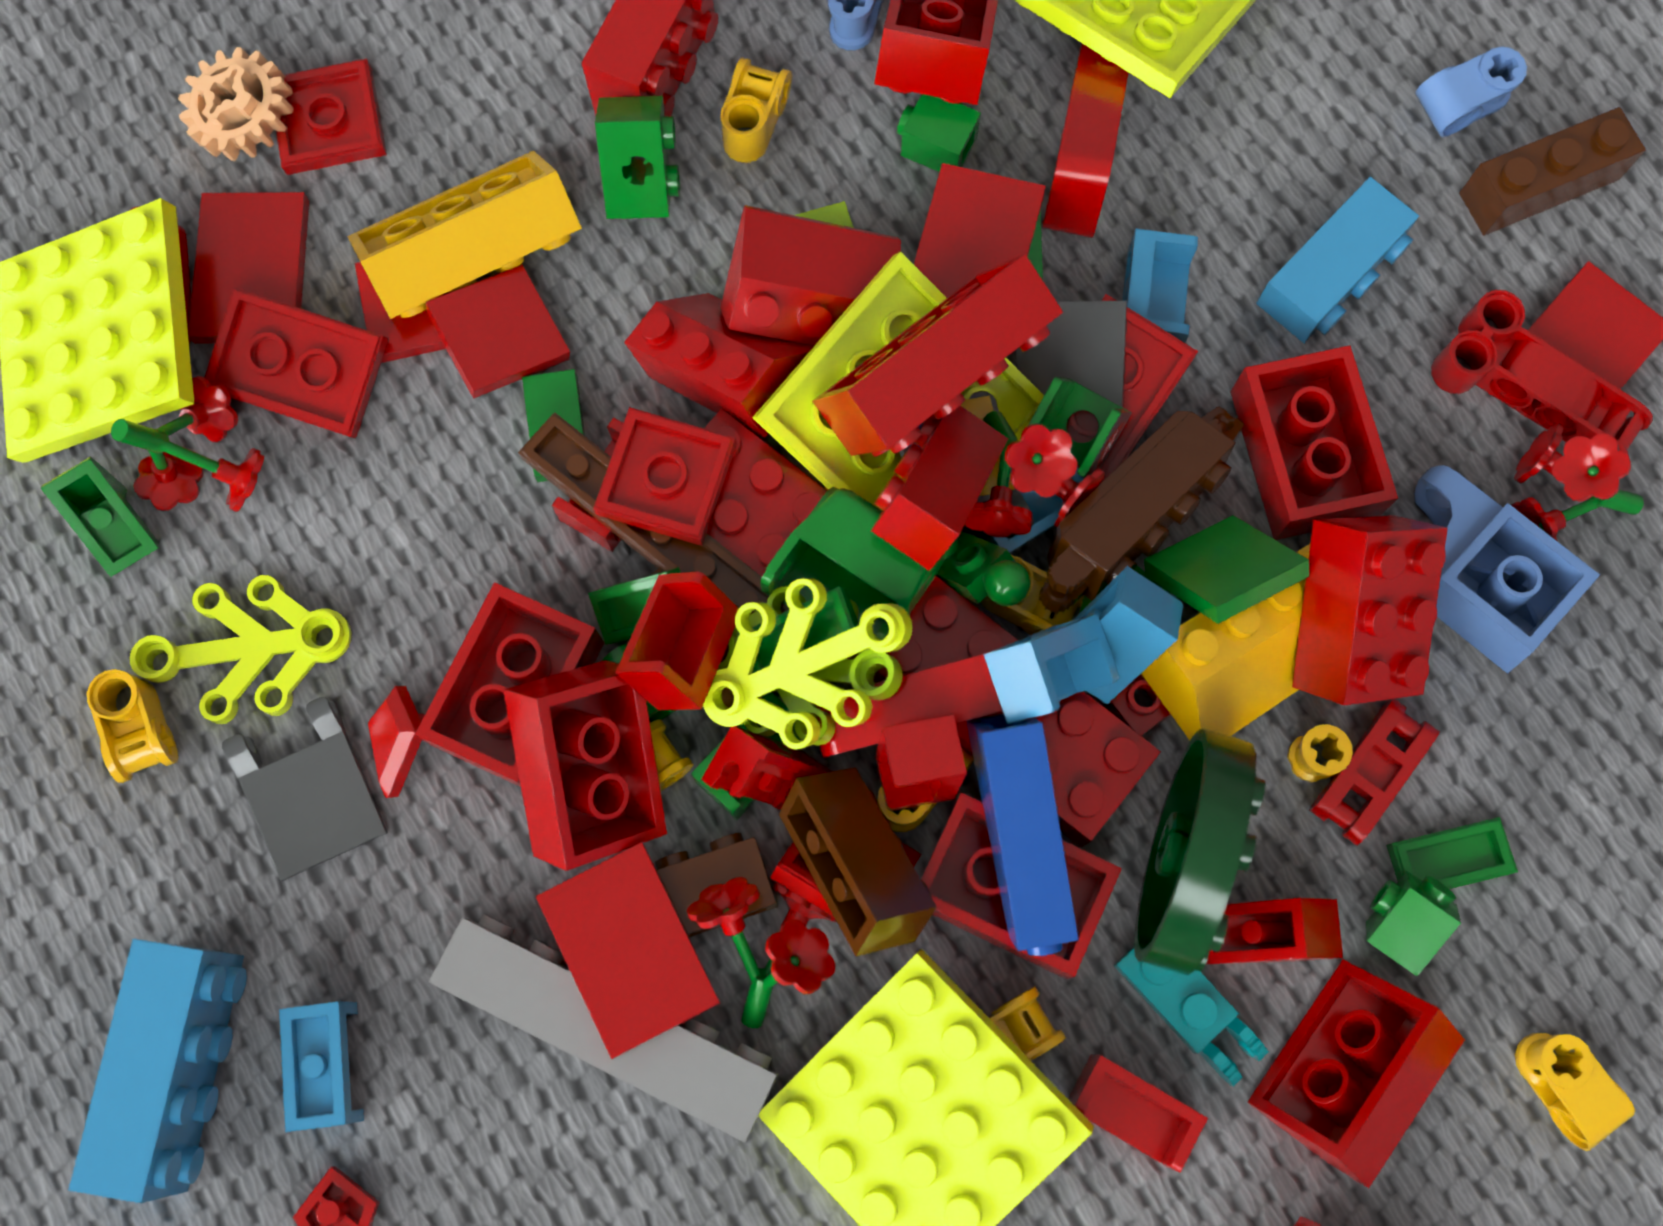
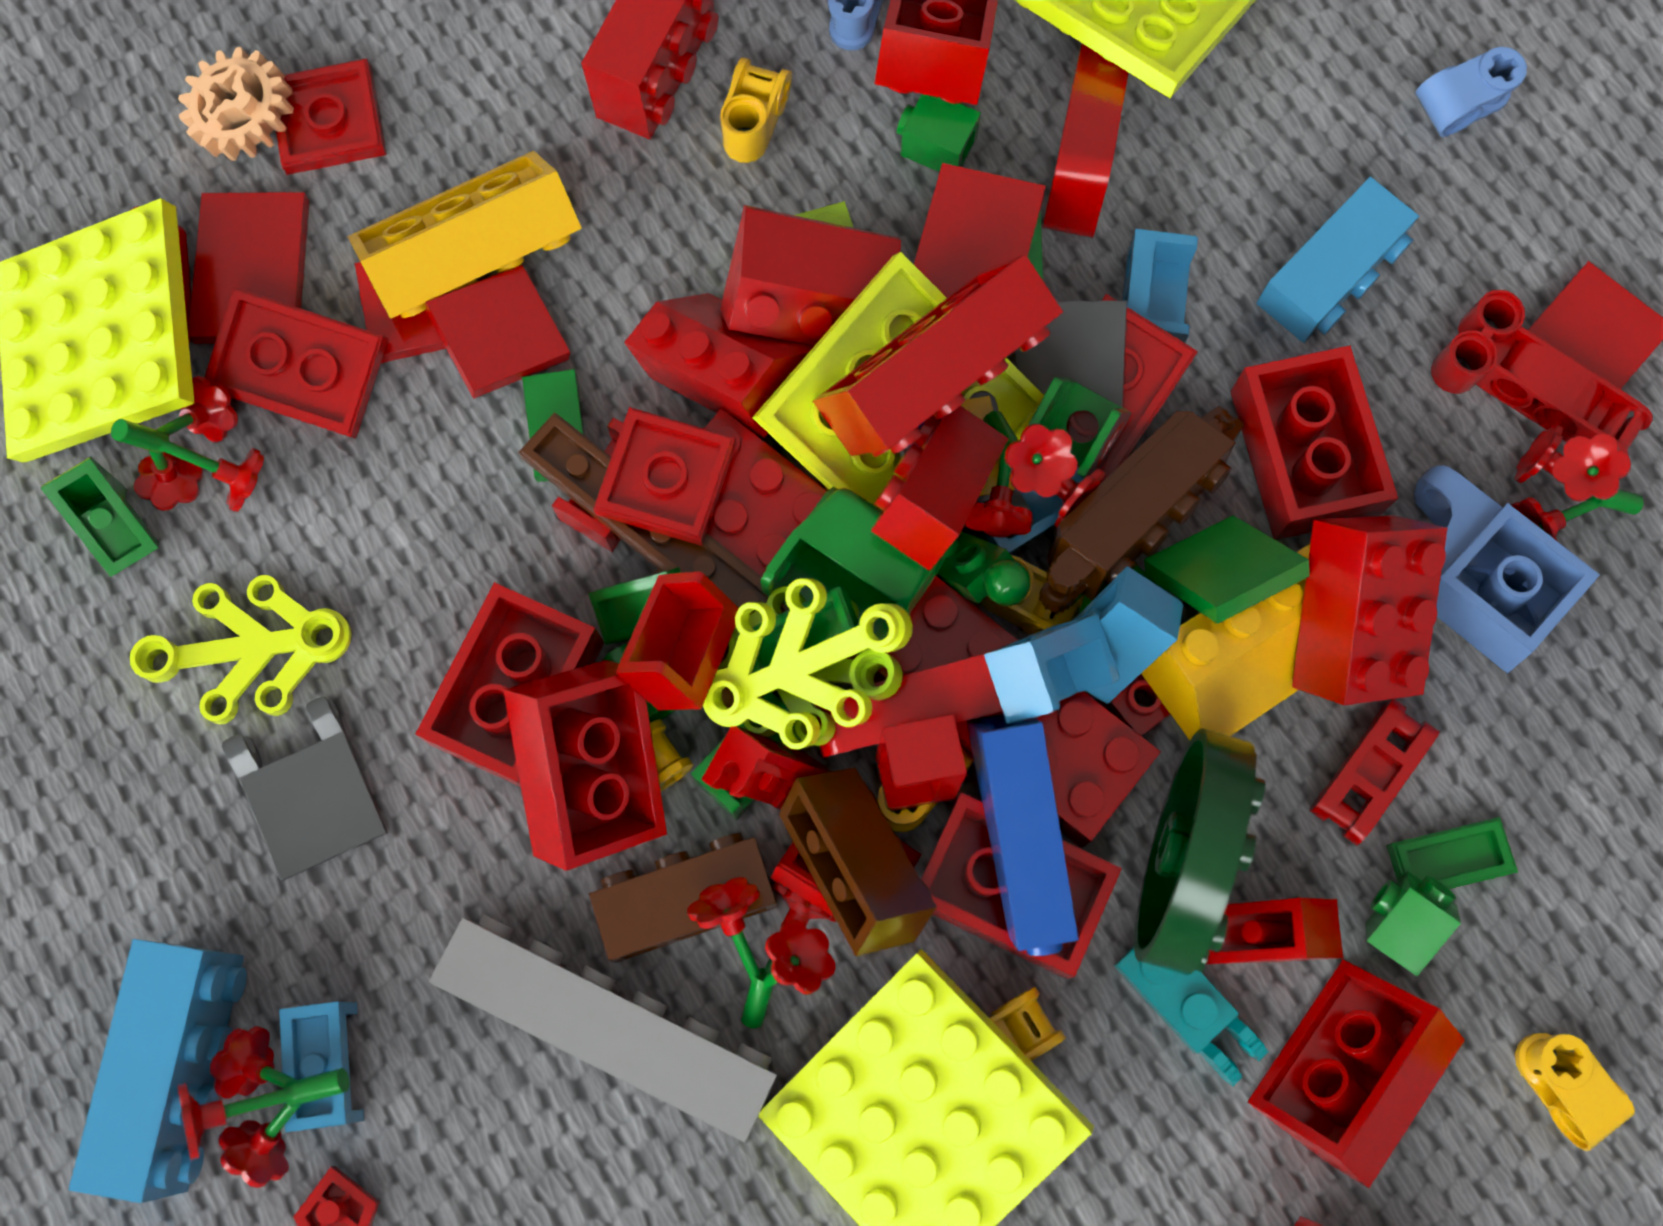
yellow piece [87,669,178,783] -> none
red piece [368,686,425,798] -> none
red tile [535,842,721,1059] -> none
green brick [595,96,680,219] -> none
red panel [1068,1054,1208,1173] -> none
yellow bush [1287,724,1353,783] -> none
reddish brown brick [1459,107,1646,236] -> none
none -> red plant [177,1026,350,1188]

